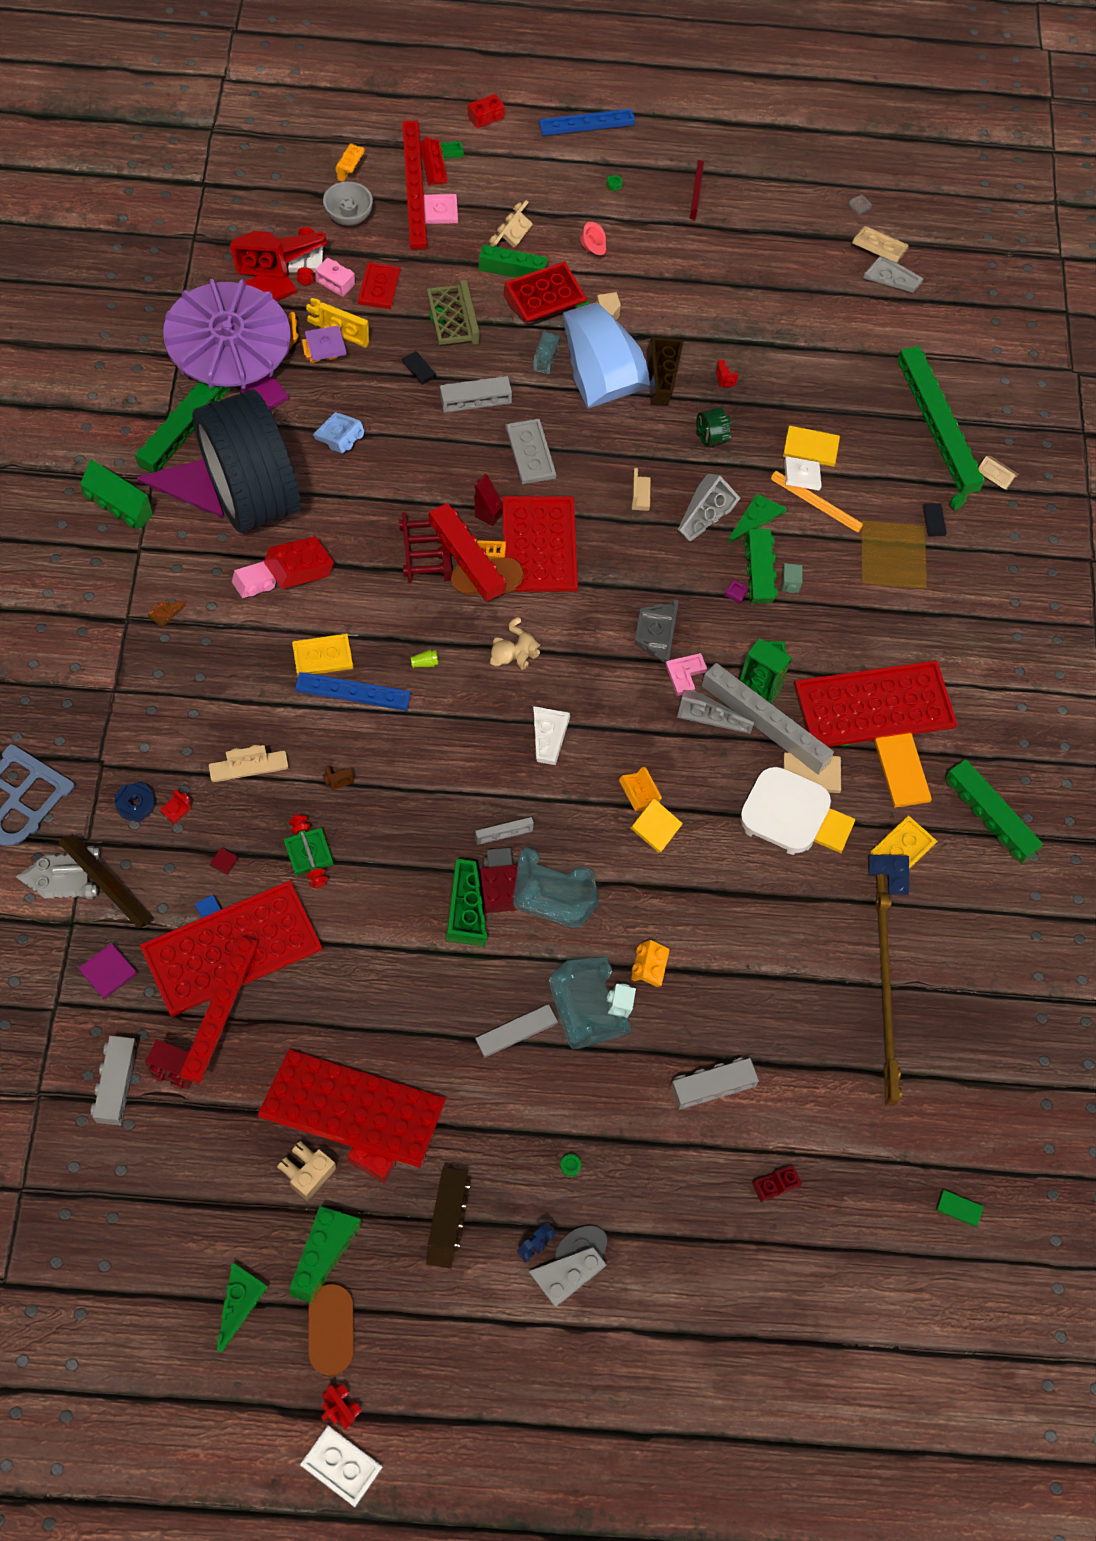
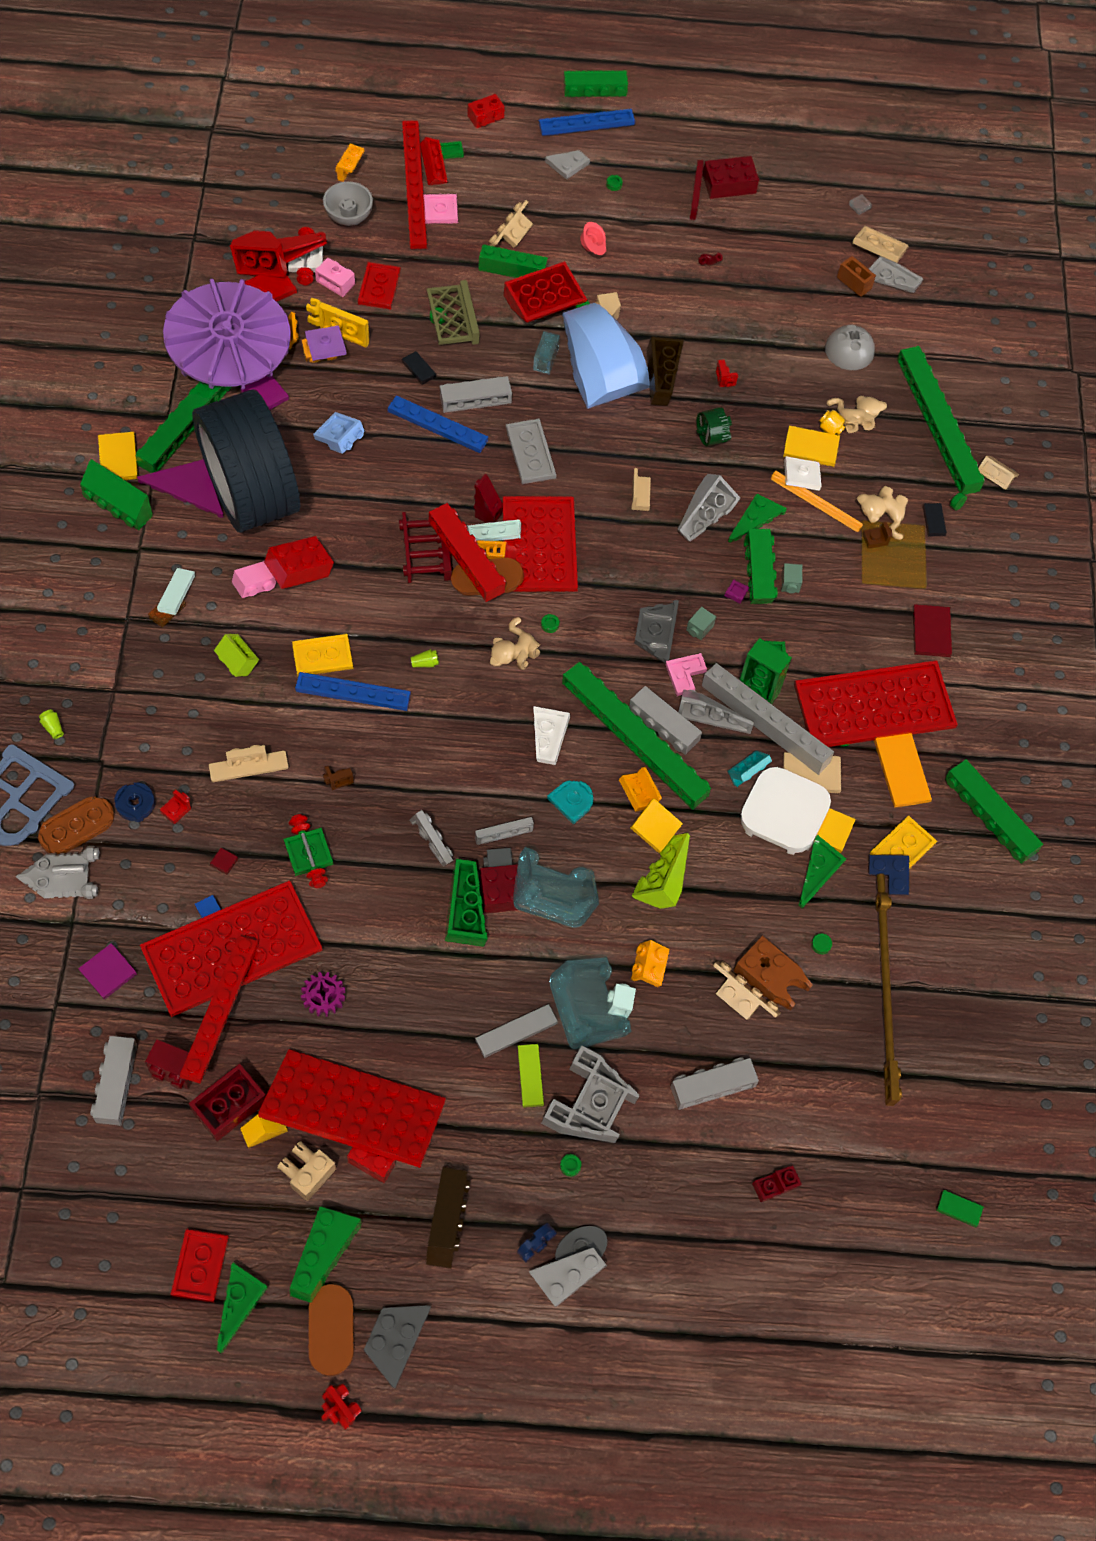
dark brown tile [58,834,153,928] -> none
white tile [300,1426,383,1507] -> none
none -> dark orange tile [38,797,114,854]
none -> lime cone [39,710,64,739]
none -> yellow tile [98,432,138,480]
none -> light aqua tile [157,568,195,615]
none -> red tile [171,1229,229,1303]
none -> dark red brick [188,1064,266,1142]
none -> lime brick [214,634,259,677]
none -> yellow slope [240,1115,288,1148]
none -> magenta gear [301,972,346,1017]
none -> dark grey wing [364,1306,431,1389]
none -> blue plate [388,395,488,453]
none -> light grey wing [409,810,453,867]
none -> light aqua tile [467,519,521,541]
none -> lime tile [518,1044,544,1108]
none -> green tile [541,614,560,633]
none -> light grey wedge [541,1045,639,1143]
none -> light grey wing [545,150,590,180]
none -> teal tile [547,780,593,824]
none -> green brick [562,661,711,810]
none -> green brick [563,71,628,97]
none -> light grey brick [629,686,702,755]
none -> lime wedge [632,833,690,909]
none -> sand green brick [687,607,716,640]
none -> dark red arm [698,253,723,265]
none -> dark red brick [702,156,759,199]
none -> tan bracket [713,961,781,1020]
none -> teal bracket [728,751,772,787]
none -> dark orange brick [734,936,812,1010]
none -> green wing [799,835,846,909]
none -> green tile [811,934,832,955]
none -> yellow head [819,410,845,435]
none -> light grey piece [825,325,875,370]
none -> tan animal [827,396,887,433]
none -> dark orange brick [837,256,876,297]
none -> tan animal [857,486,908,540]
none -> reddish brown bracket [863,522,893,549]
none -> dark red tile [913,604,952,657]

